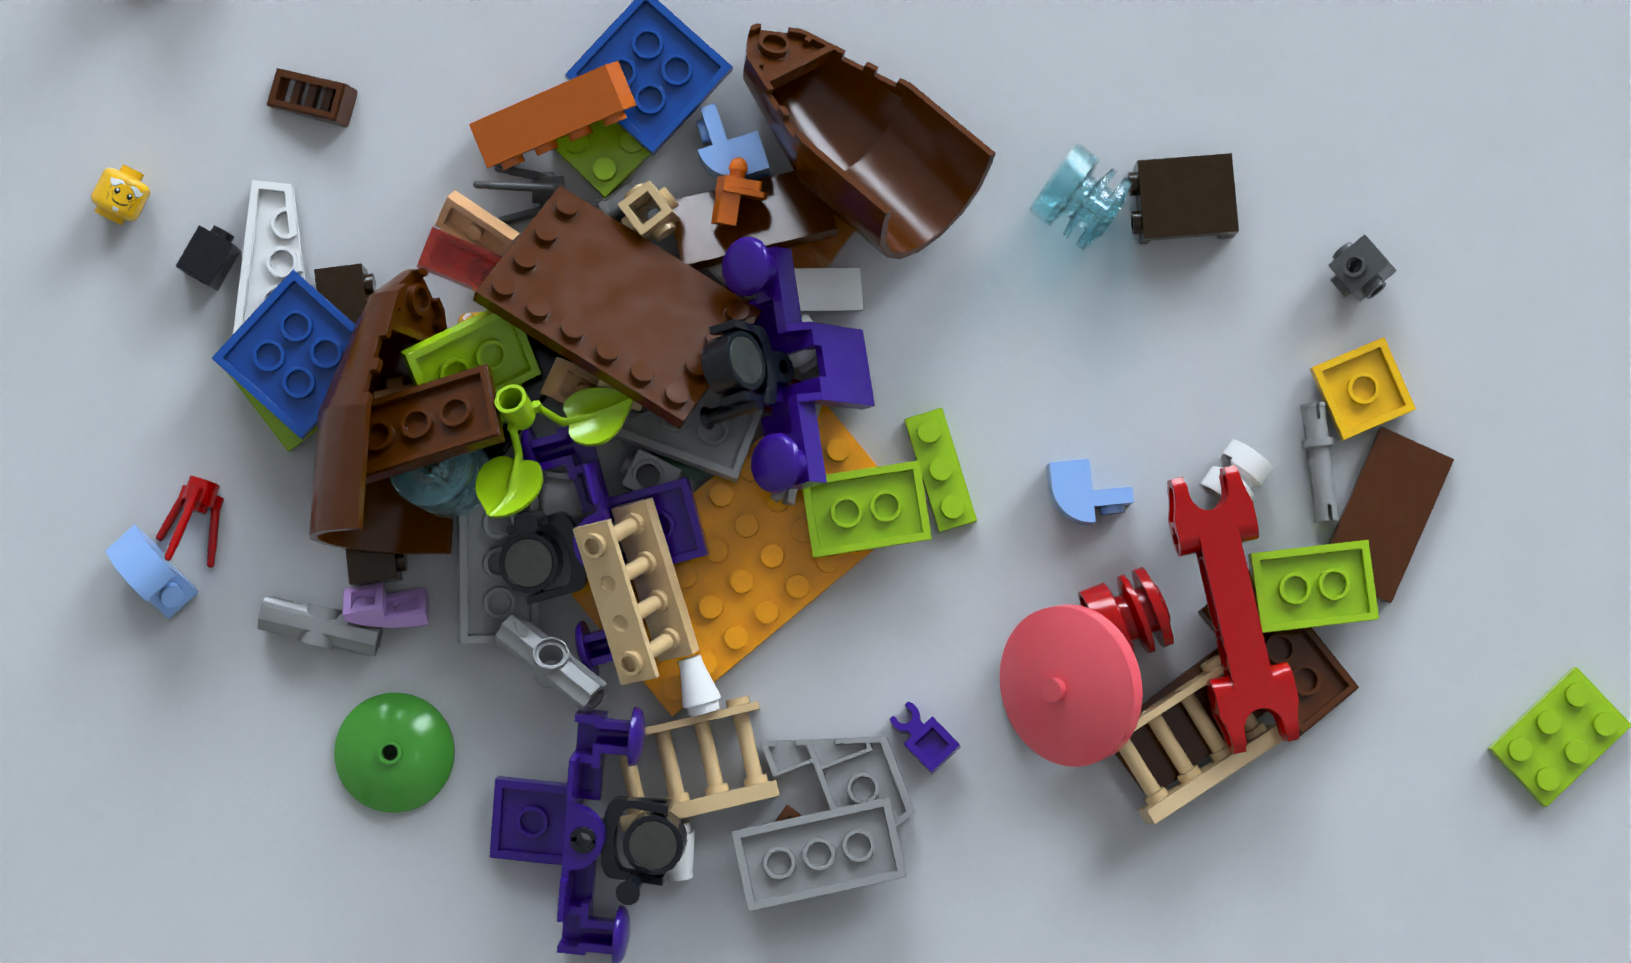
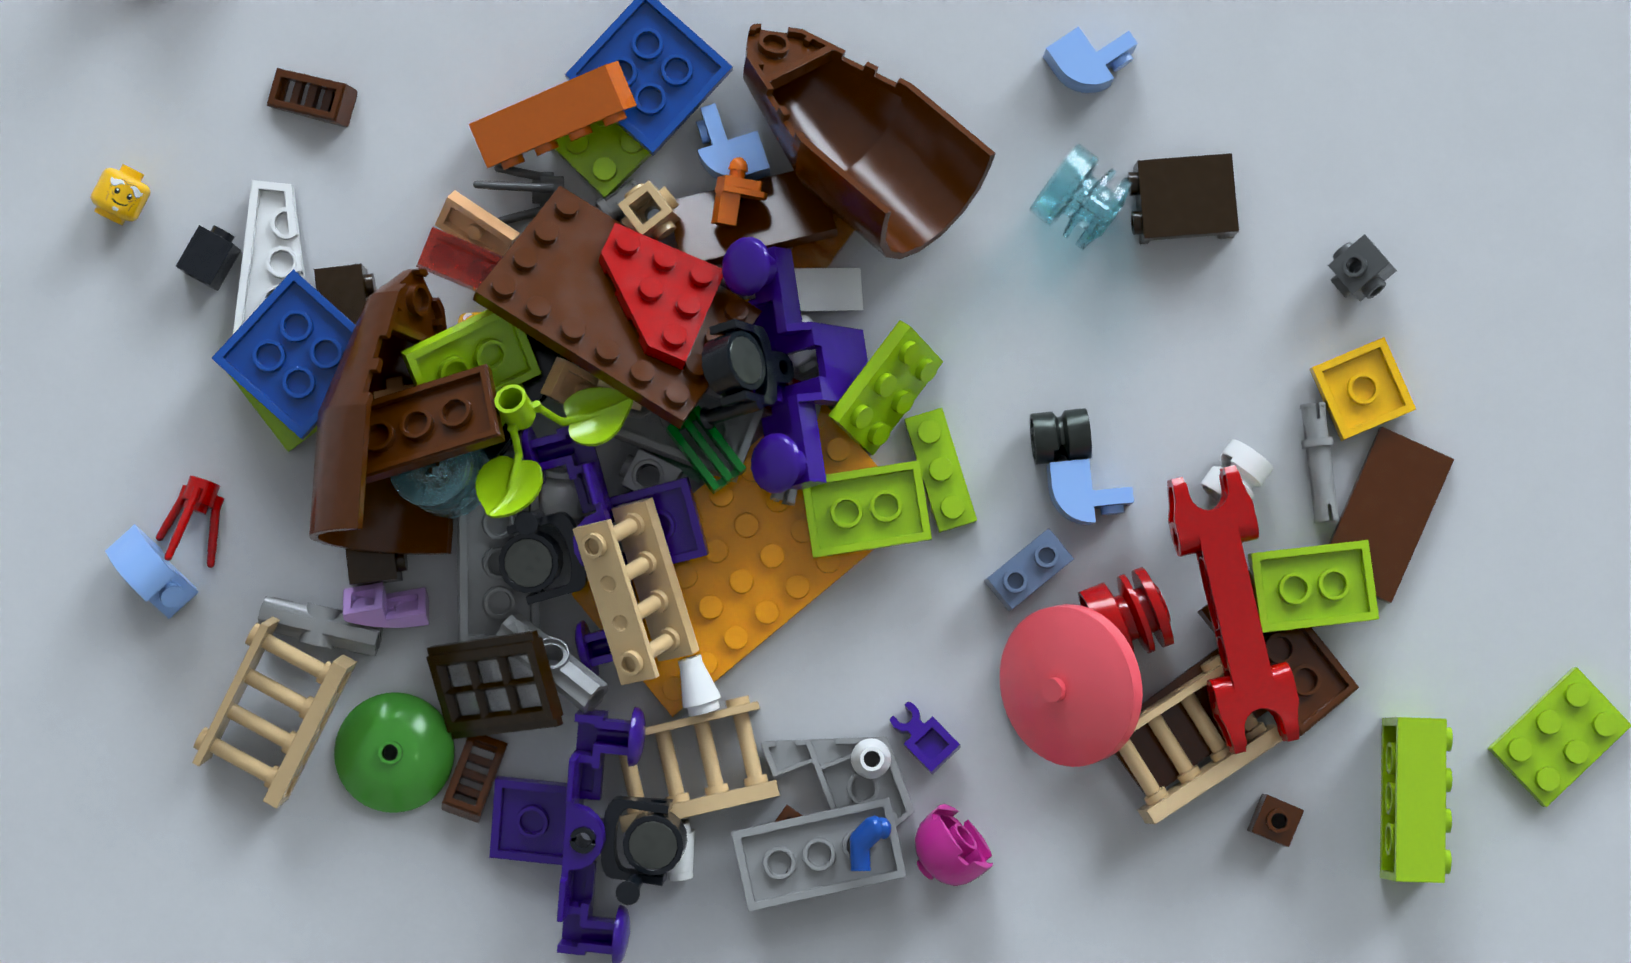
none -> tan fence [192,616,357,809]
none -> dark brown piece [426,630,564,739]
none -> reddish brown slope [441,735,508,823]
none -> red plate [598,223,723,370]
none -> green tile [666,405,746,494]
none -> lime plate [828,320,943,456]
none -> blue arm [850,816,891,871]
none -> white cone [851,738,891,779]
none -> dark pink cylinder [915,804,993,886]
none -> sand blue brick [984,528,1074,611]
none -> pearl dark grey wheel [1030,408,1092,465]
none -> light blue brick [1043,26,1138,93]
none -> reddish brown plate [1247,794,1304,847]
none -> lime brick [1380,717,1453,883]

